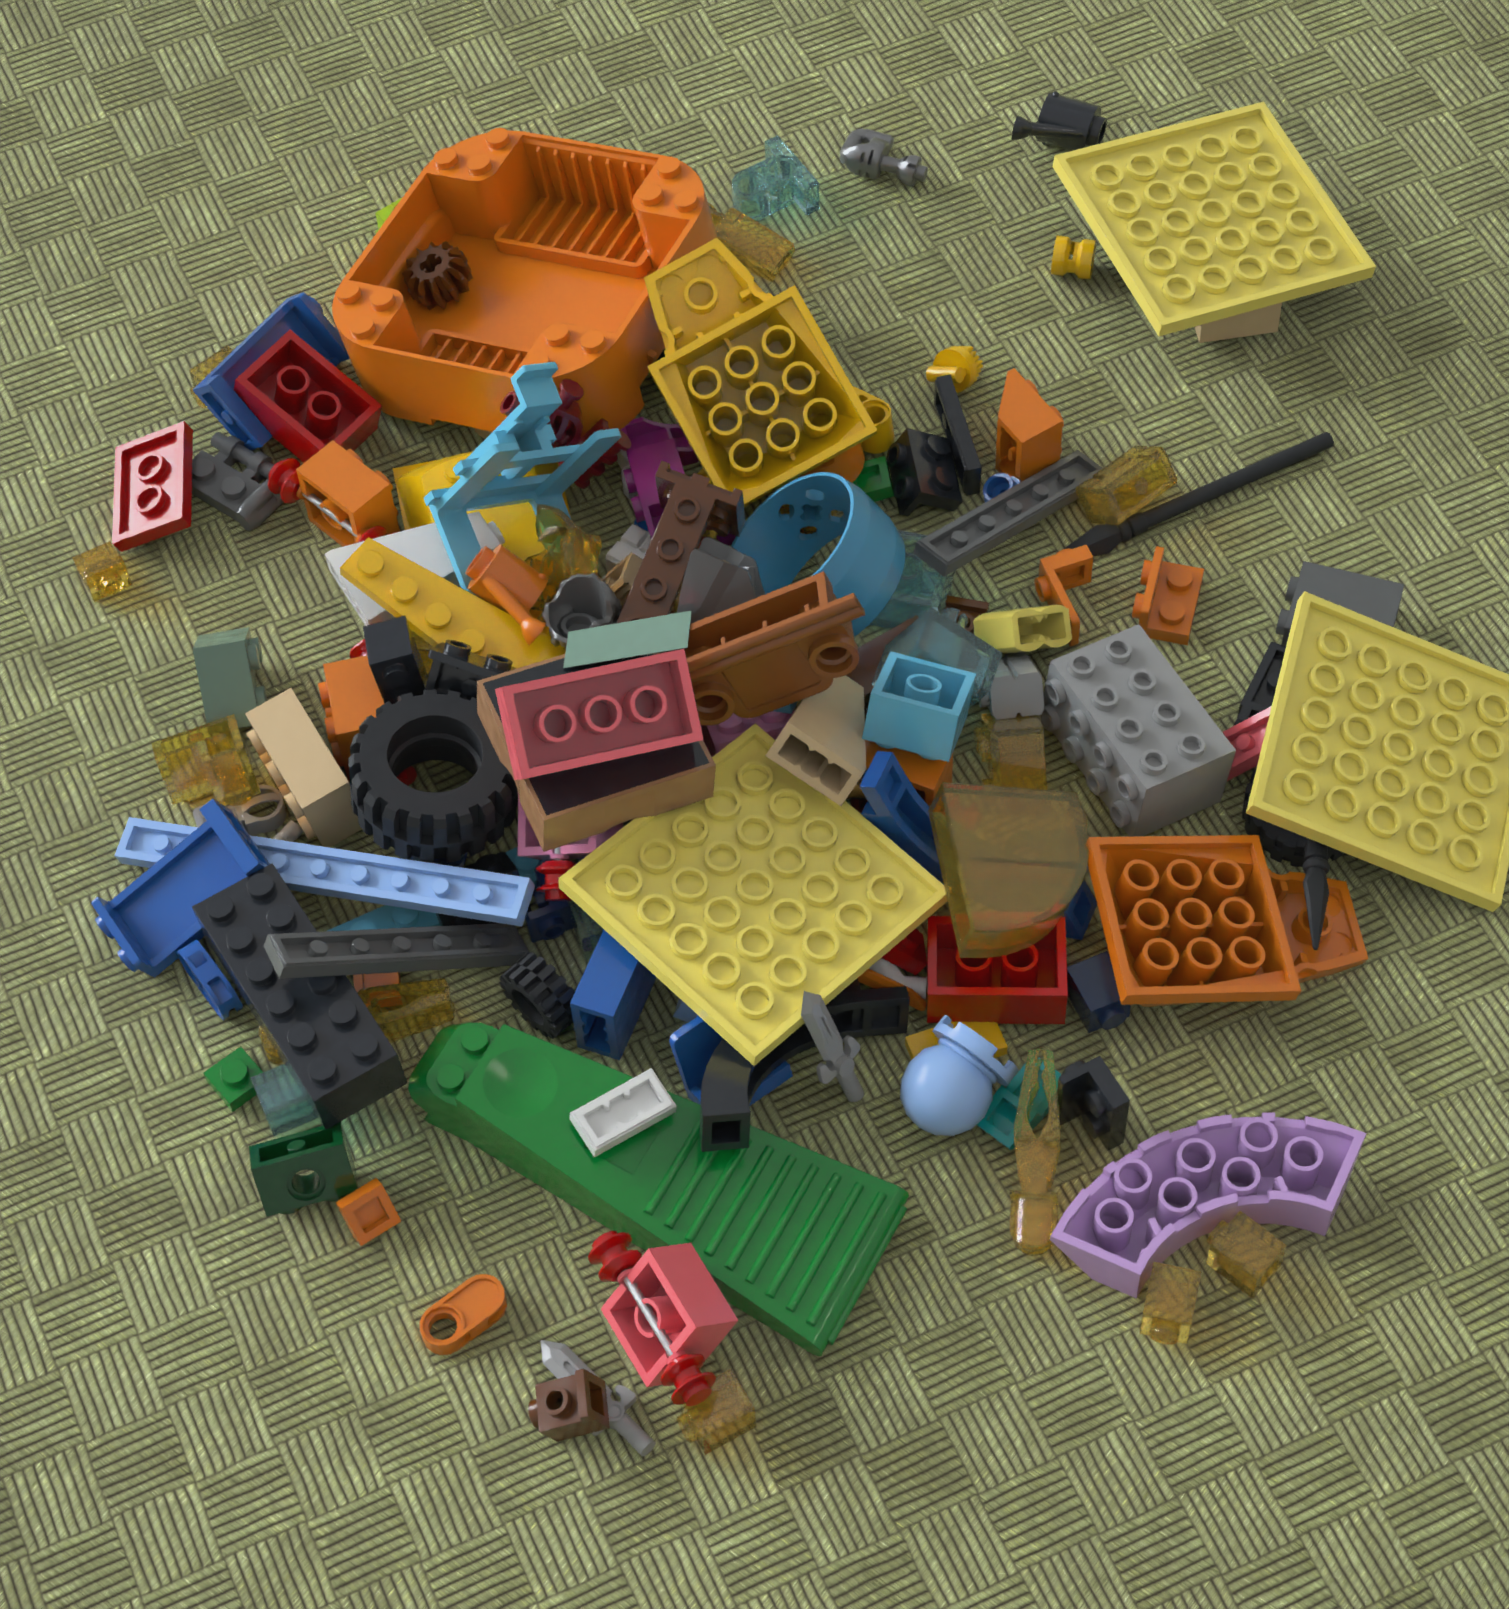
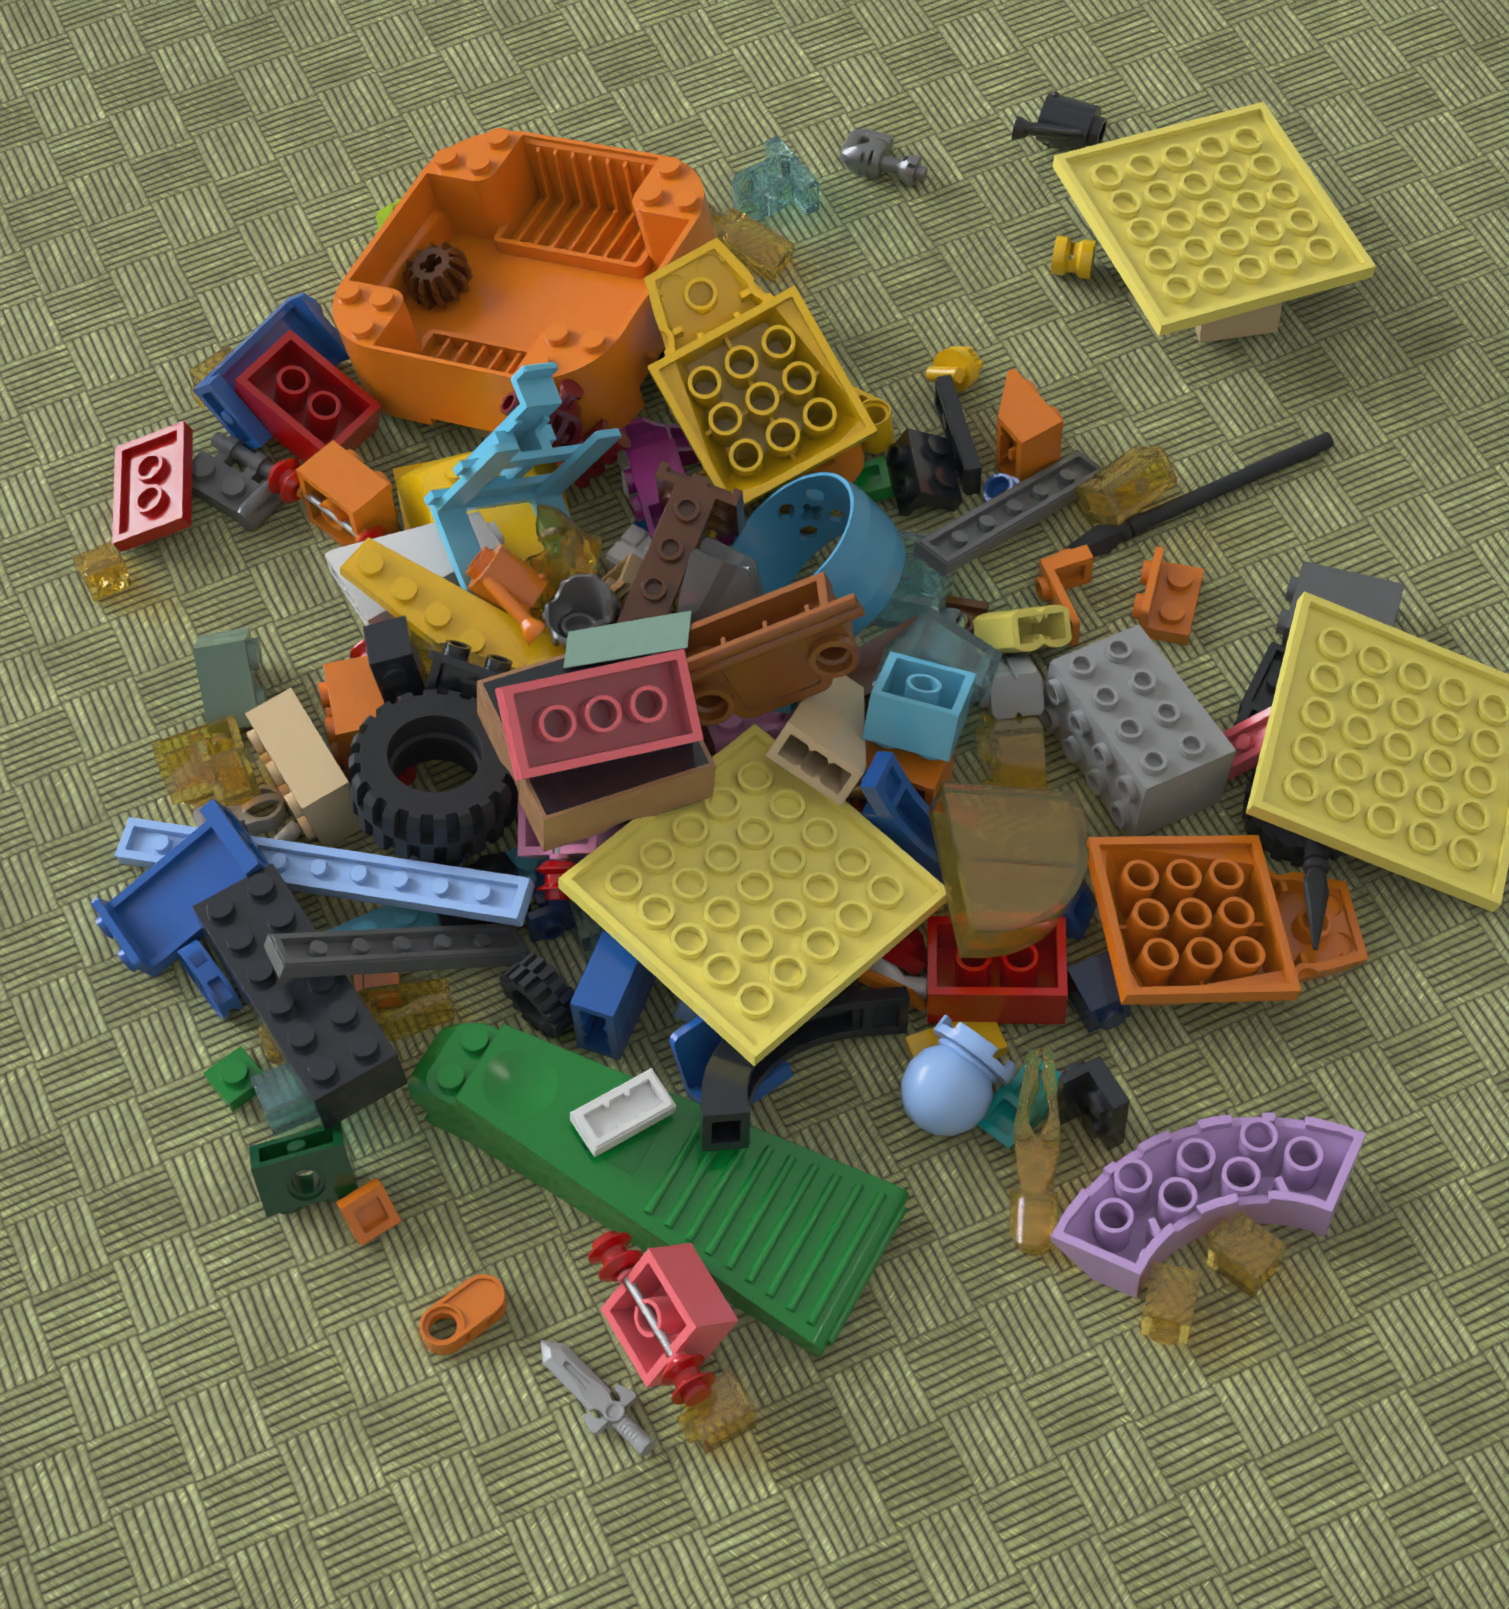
reddish brown brick [528,1368,610,1442] -> none
light grey sword [801,991,864,1102] -> none

